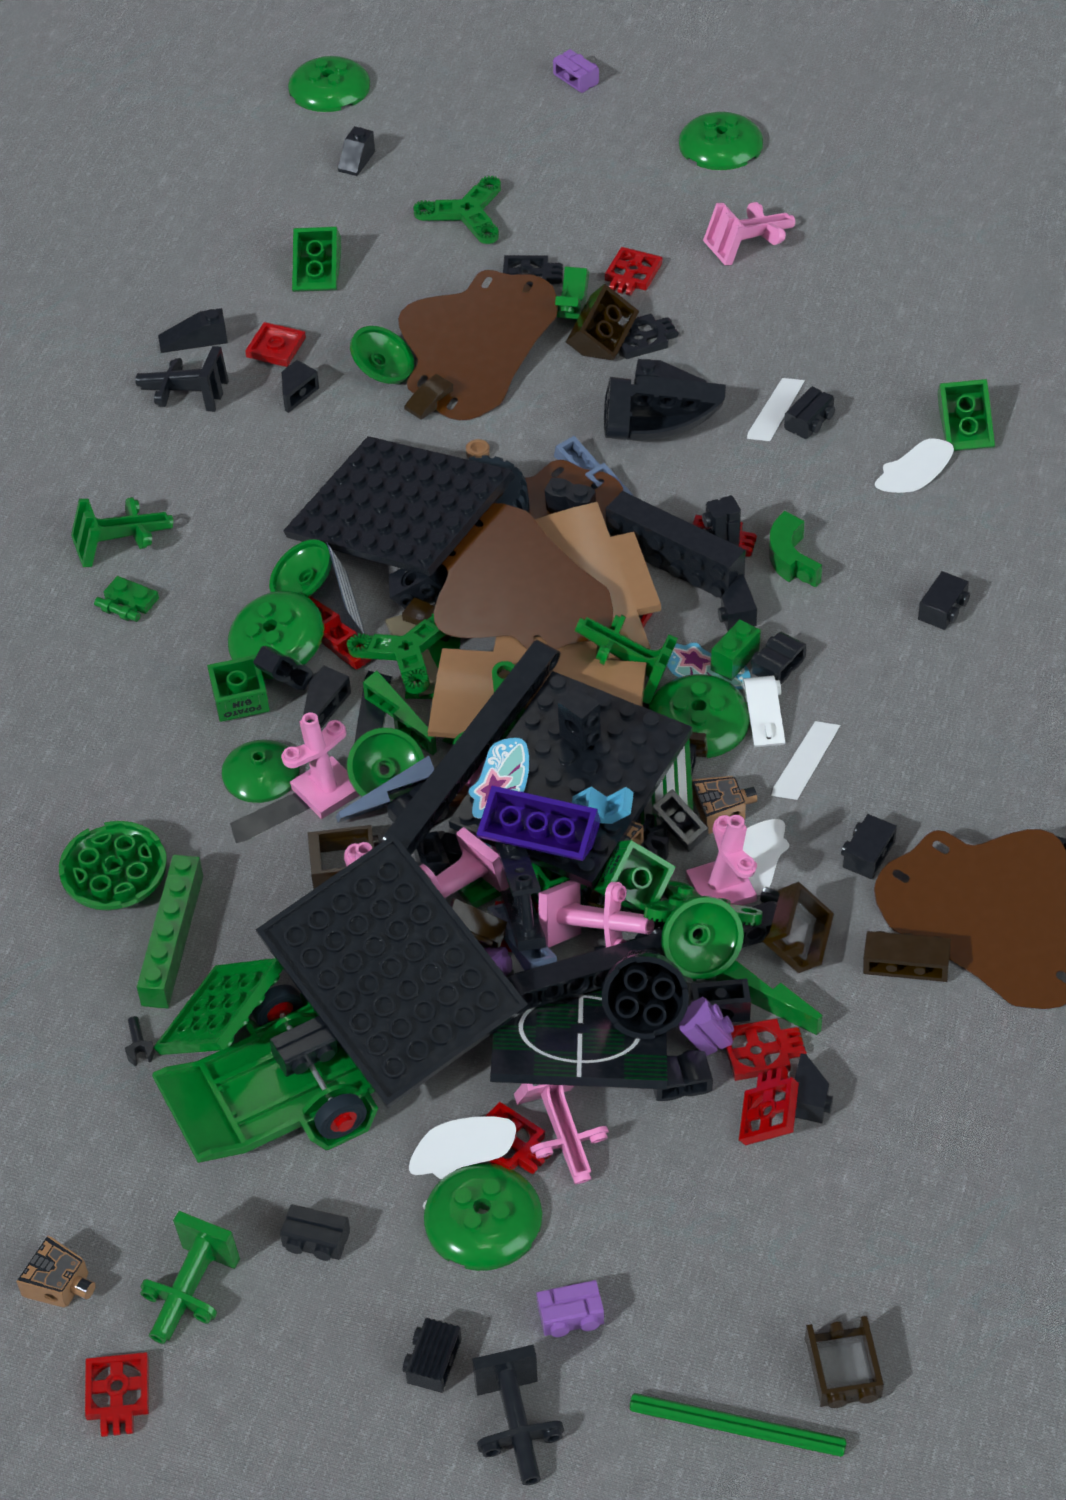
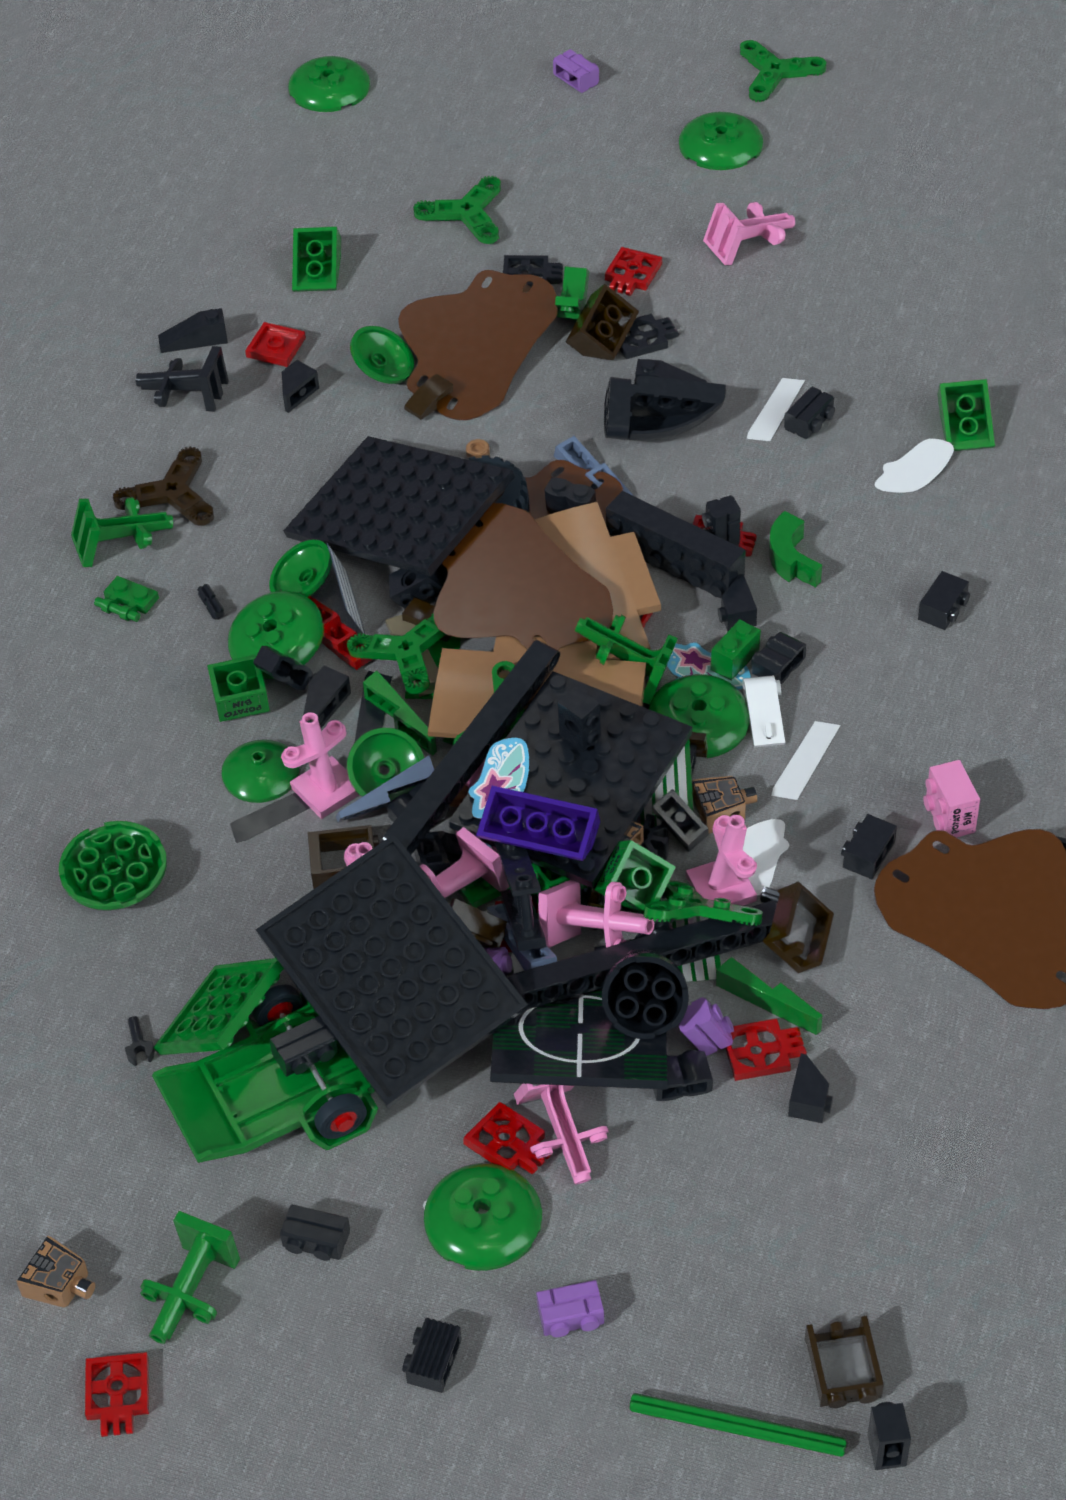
green brick [137,855,204,1009] -> none
black slope [338,126,375,176] -> none
white sticker [409,1117,516,1179] -> none
black piece [472,1344,564,1485] -> none
medium azure slope [572,787,634,824] -> none
green dish [662,896,744,979] -> none
black brick [691,978,751,1022] -> none
red piece [739,1066,799,1146] -> none
dark brown brick [863,931,951,982] -> none
none -> dark brown piece [113,446,214,526]
none -> black piece [197,584,225,620]
none -> green piece [740,40,826,102]
none -> black brick [867,1402,911,1470]
none -> bright pink brick [923,760,980,838]

